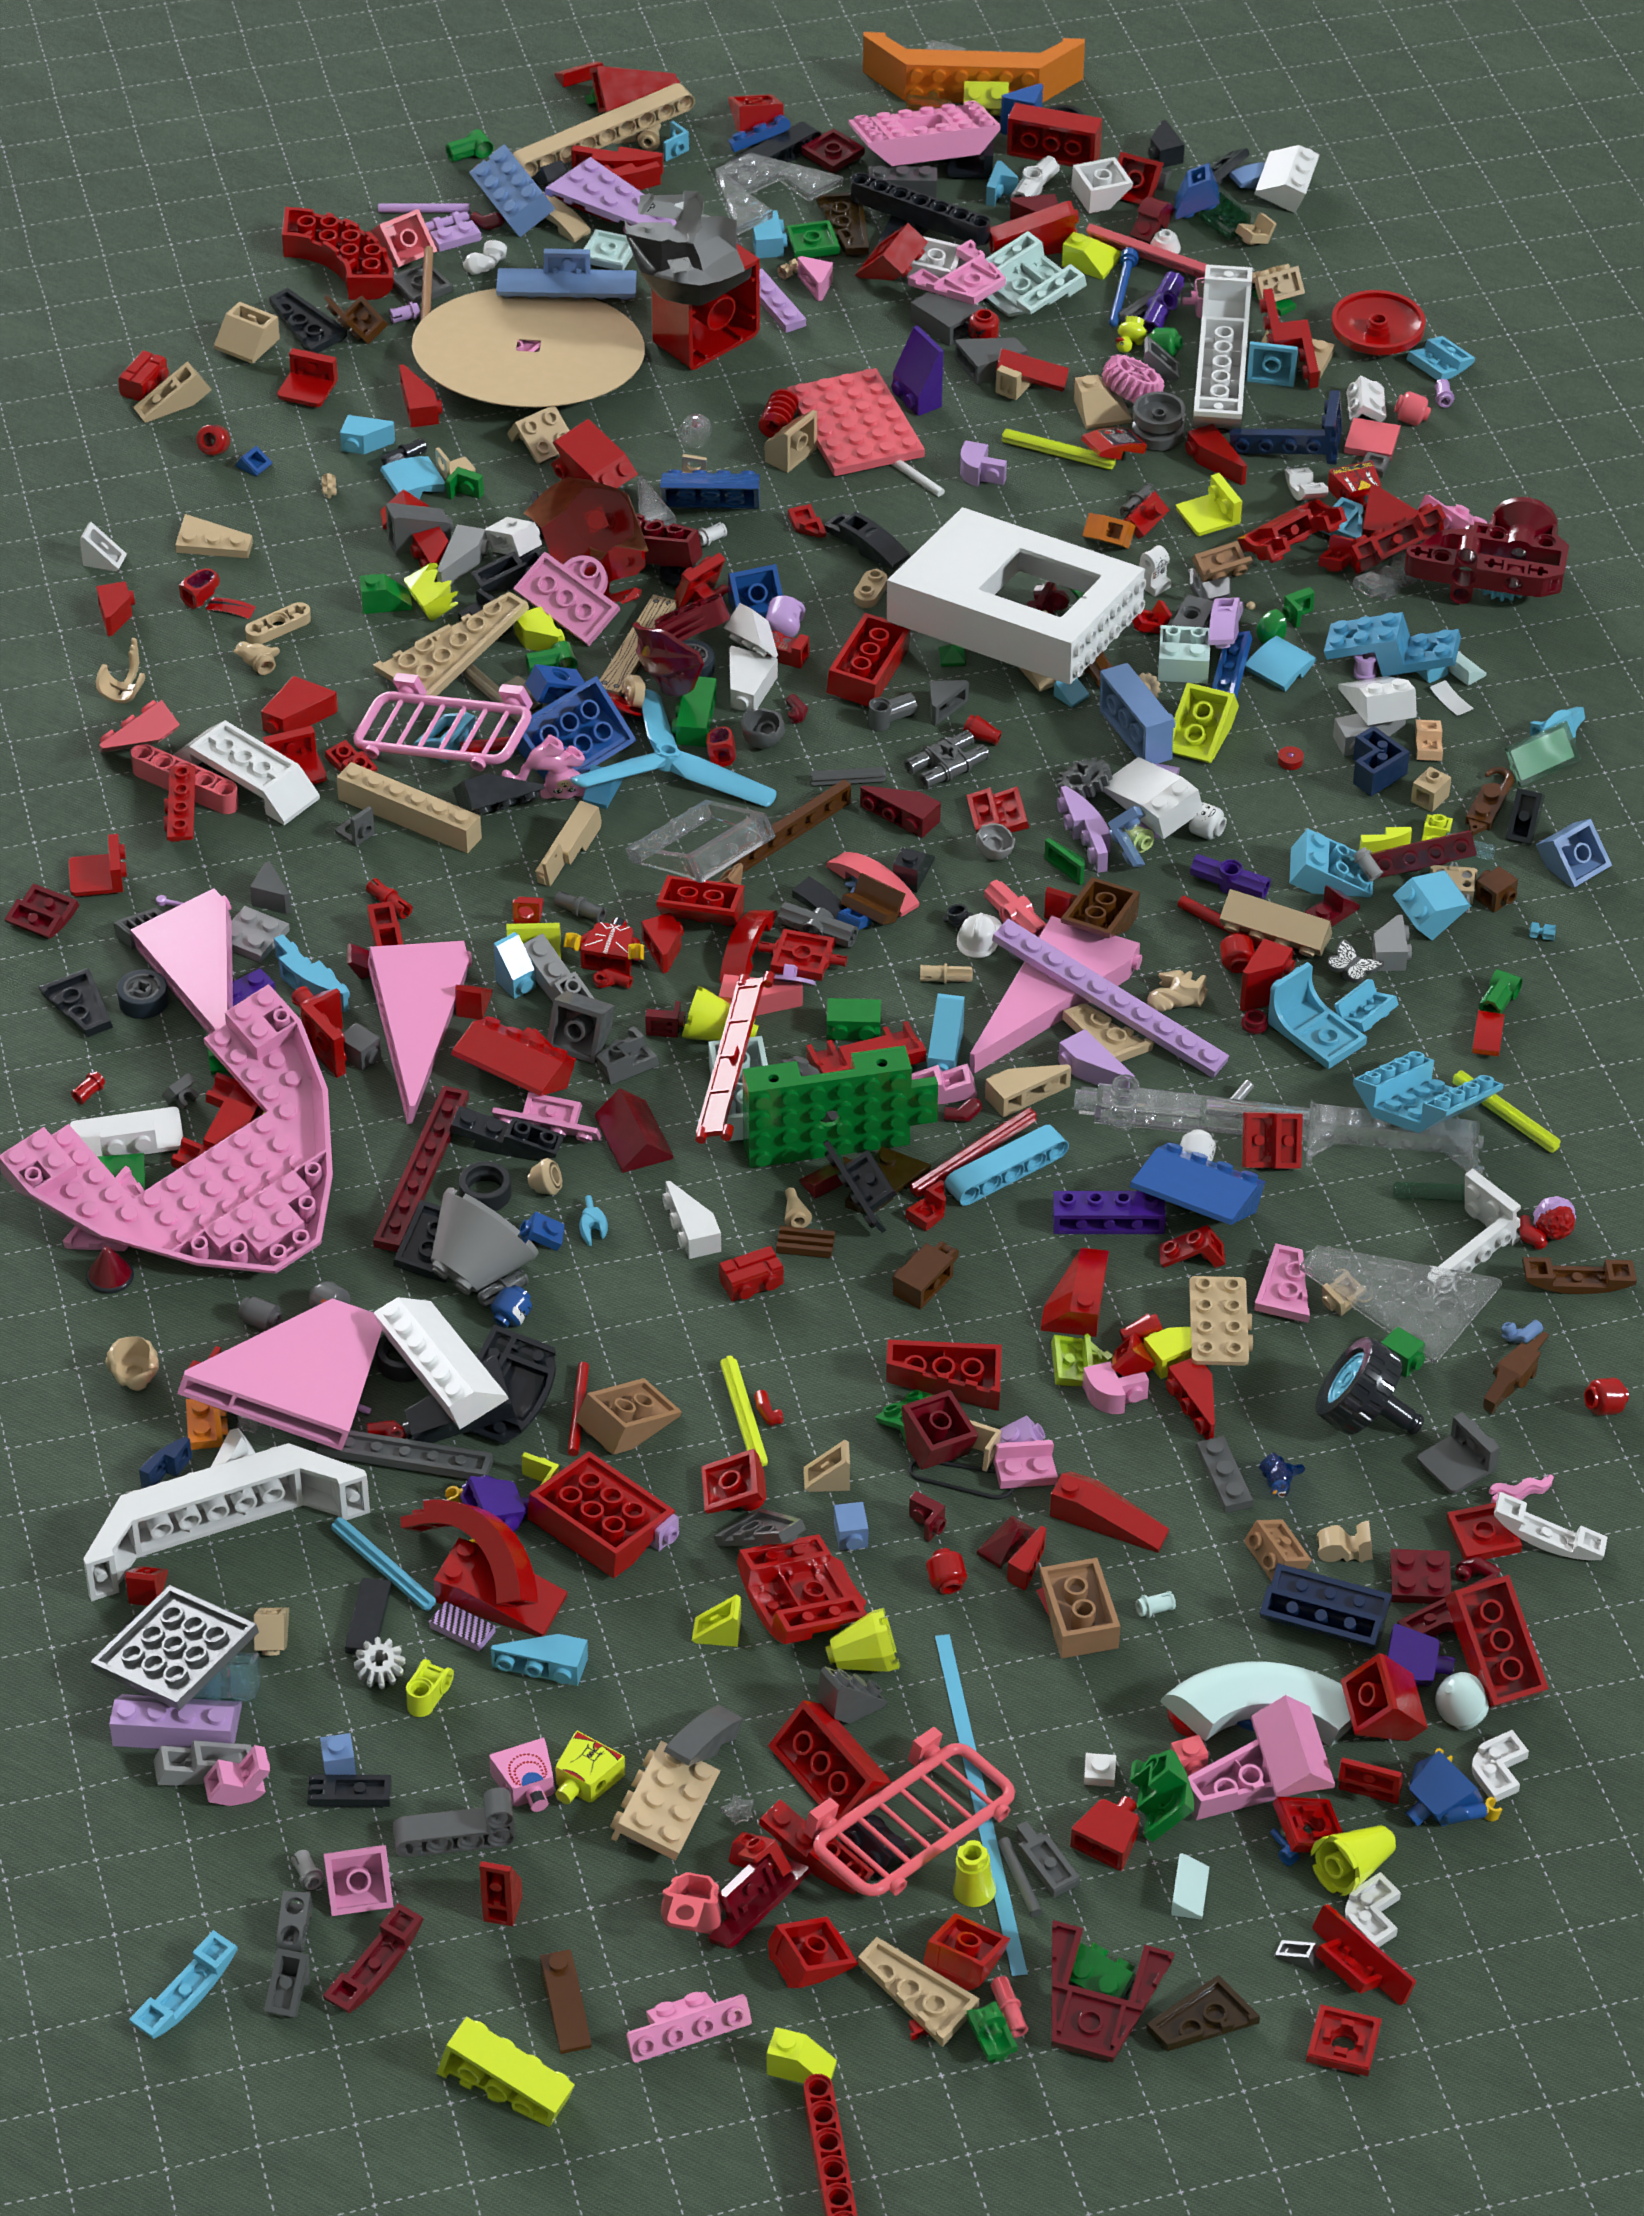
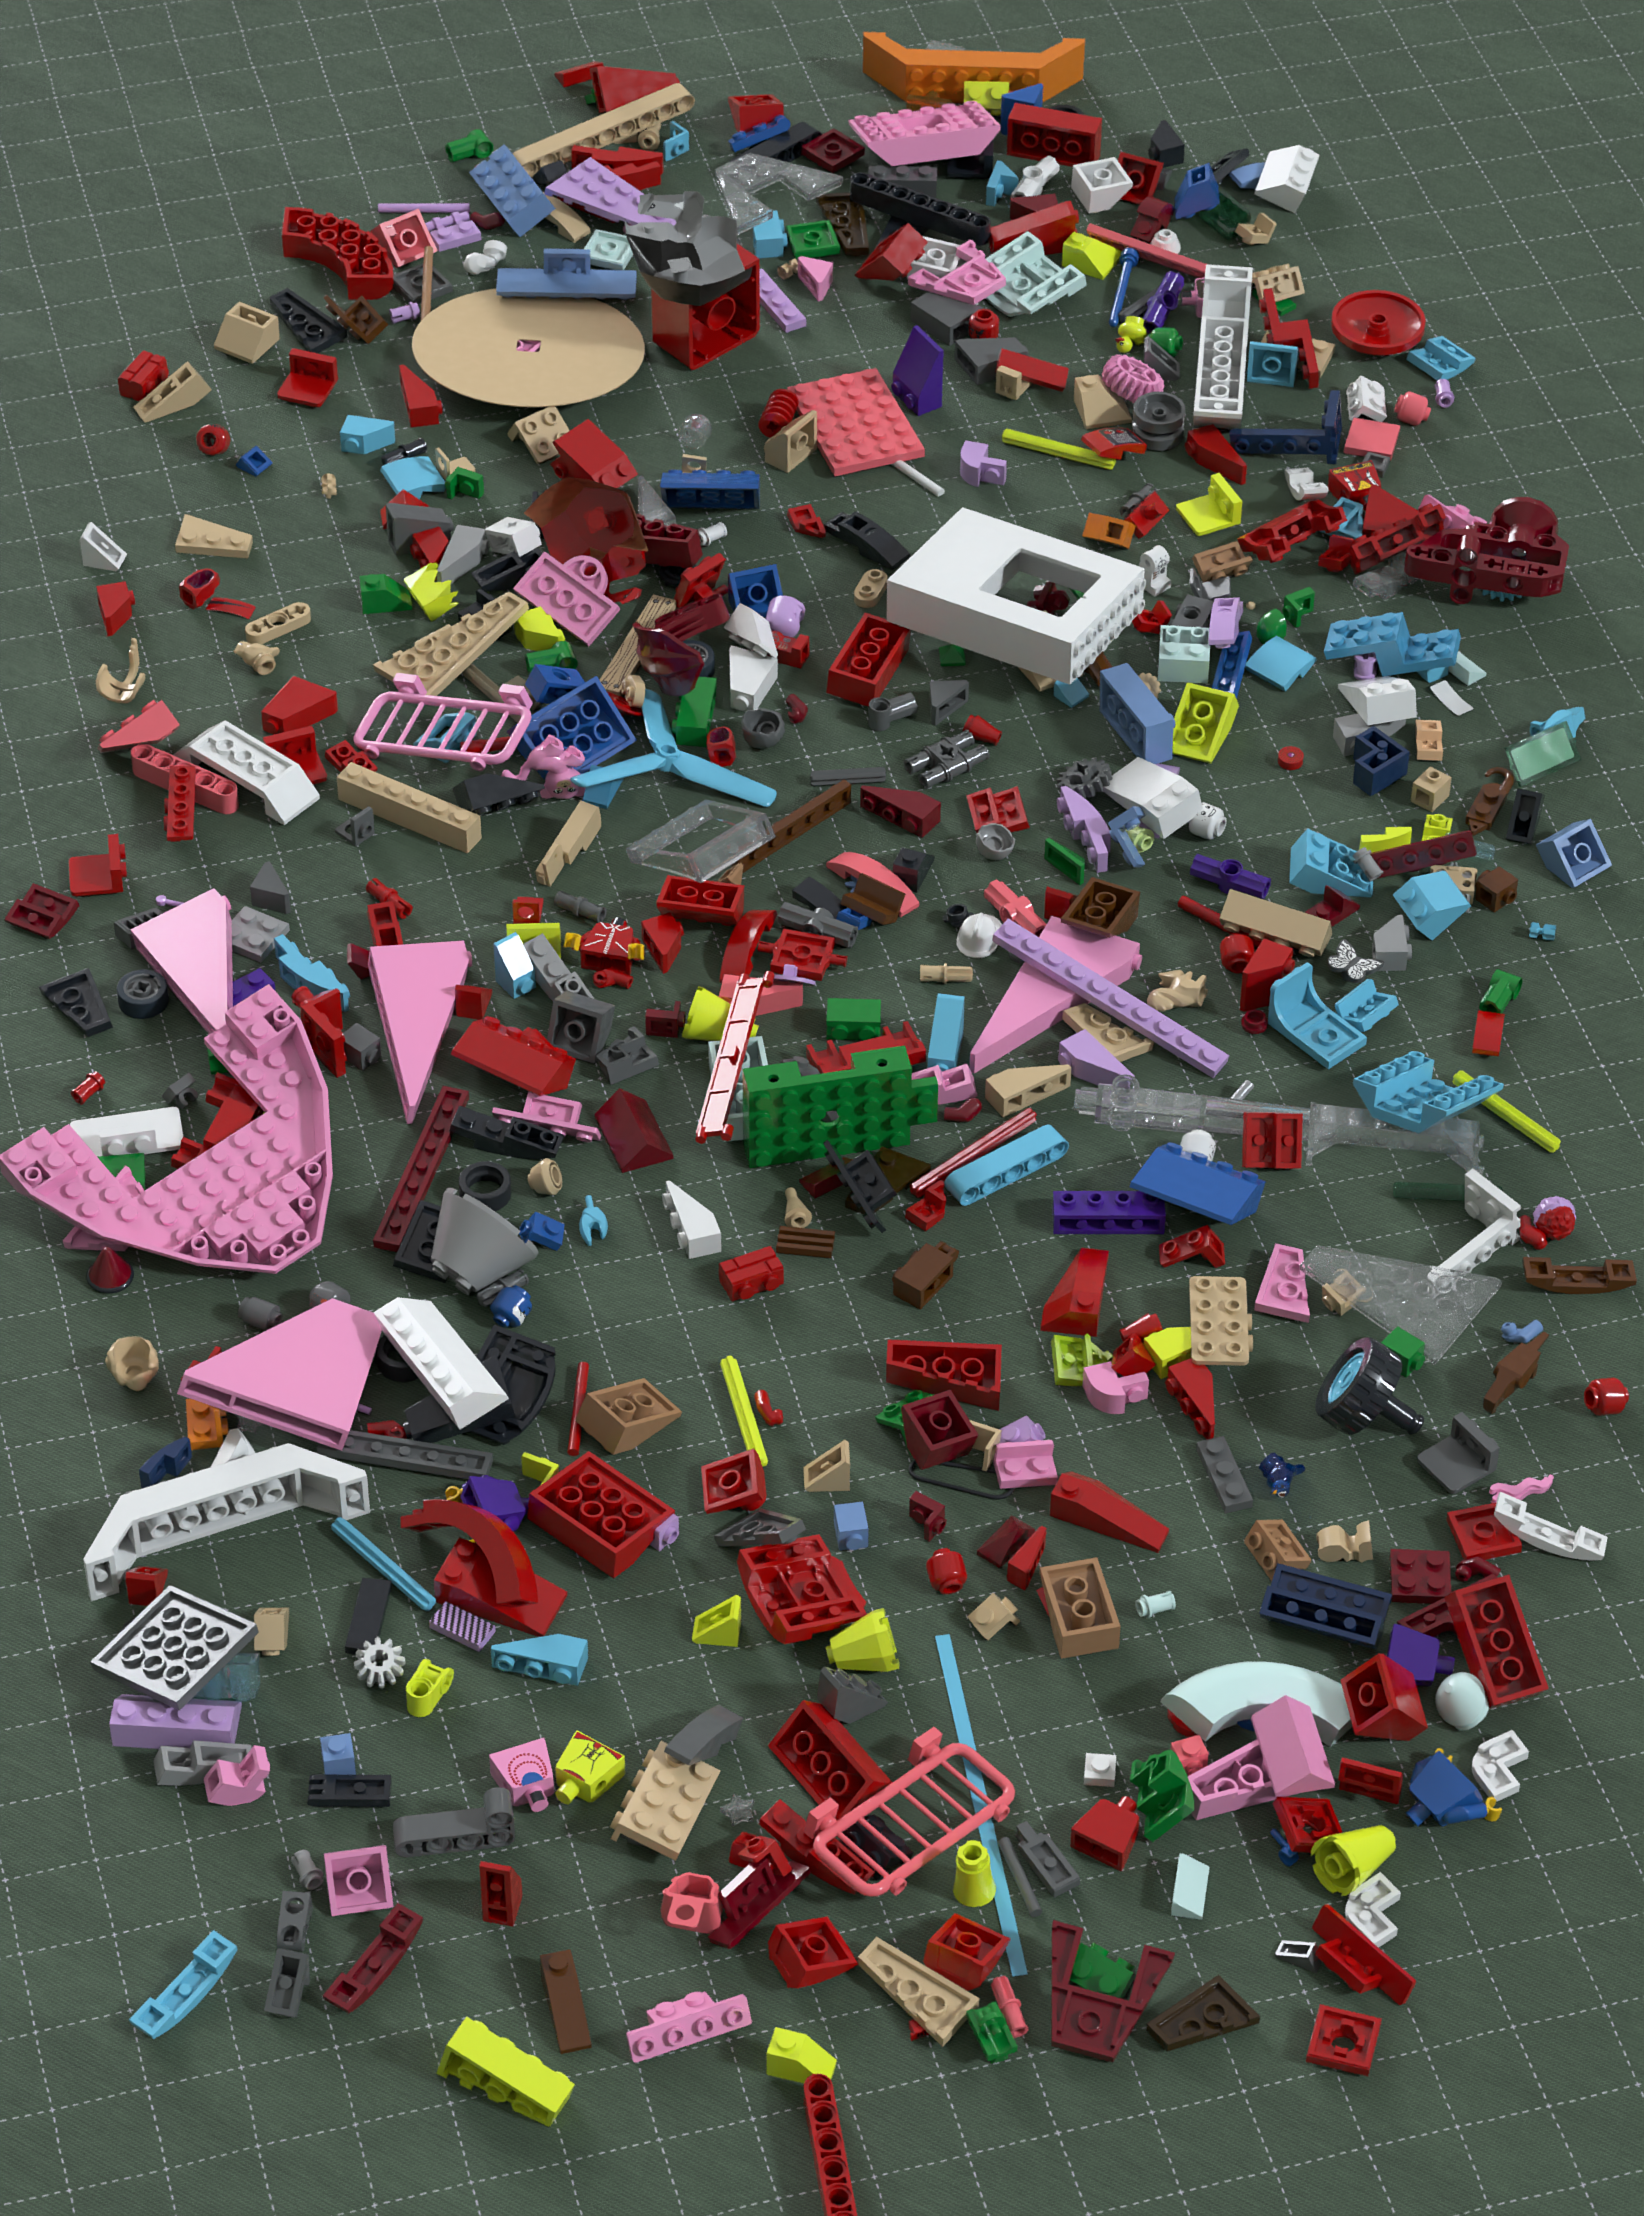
none -> tan bracket [967,1593,1021,1640]

